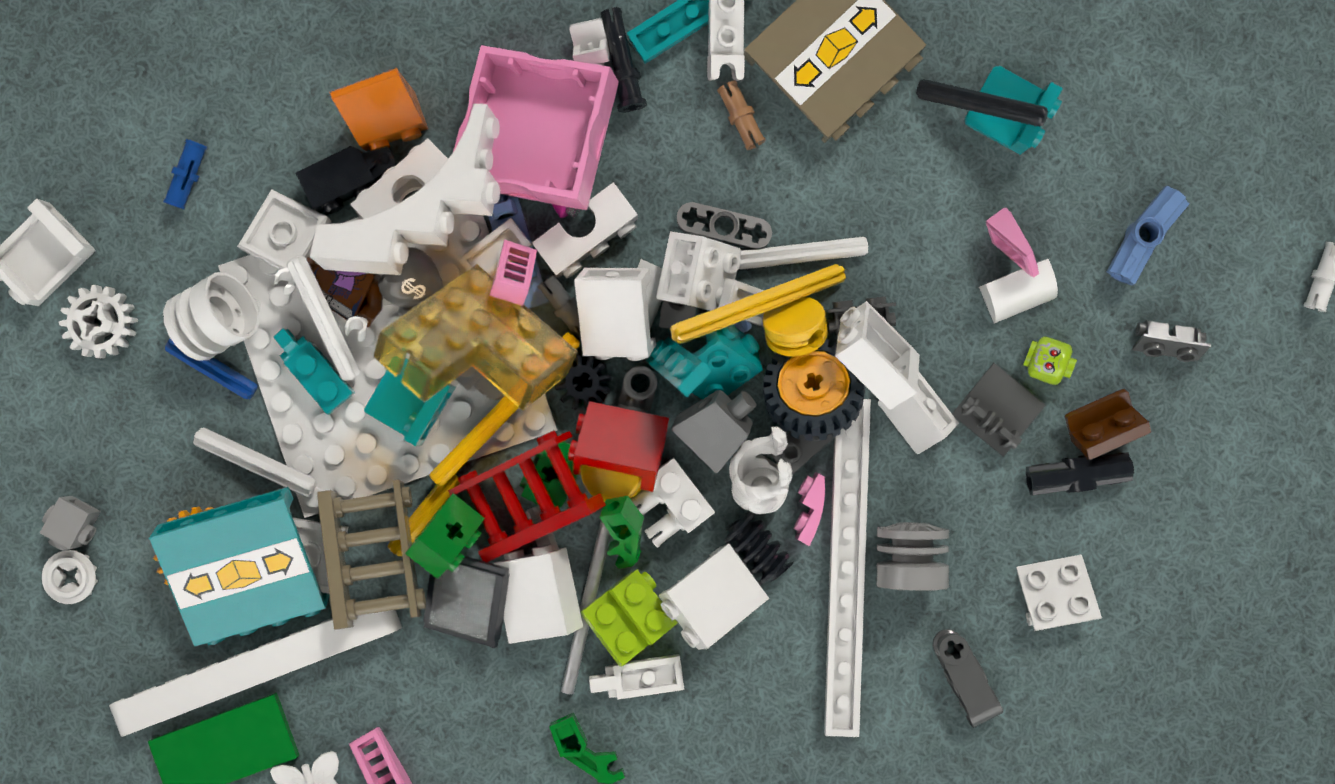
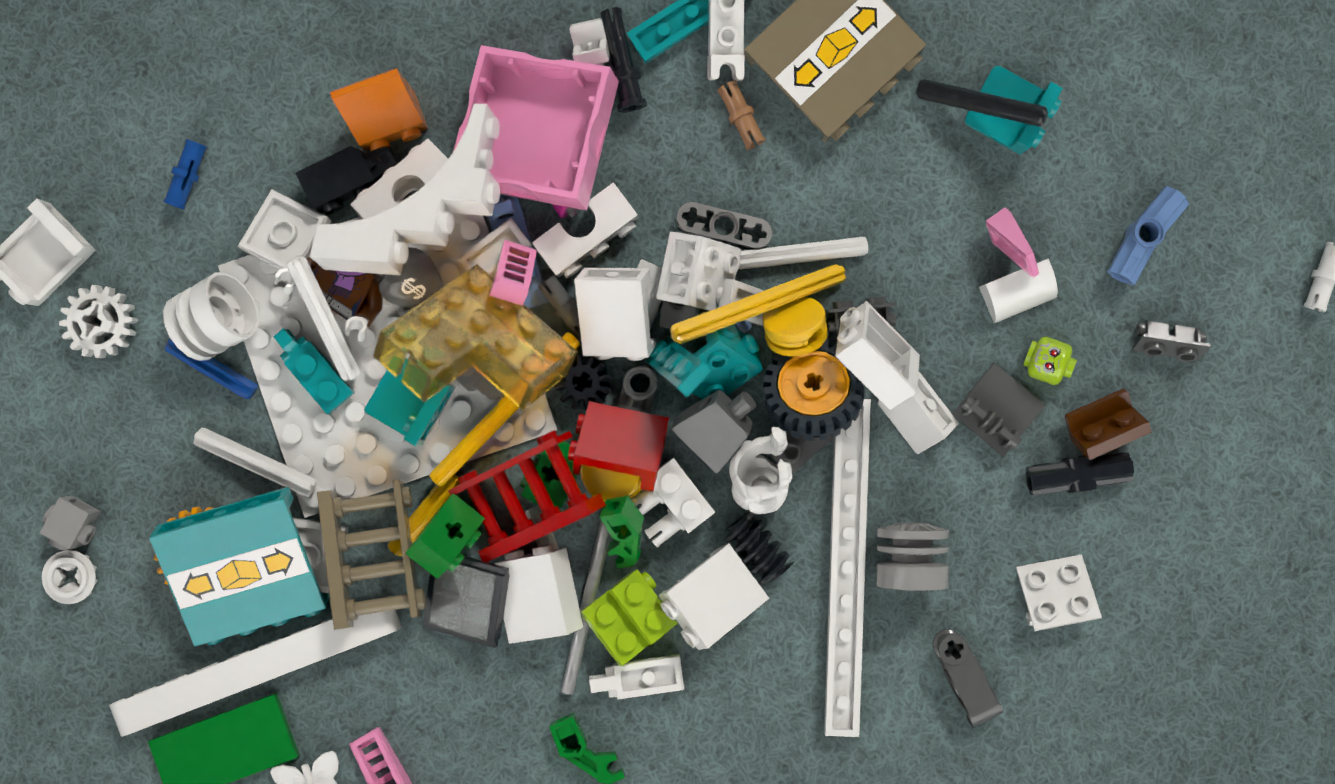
bright pink slope [793,472,825,546] -> none

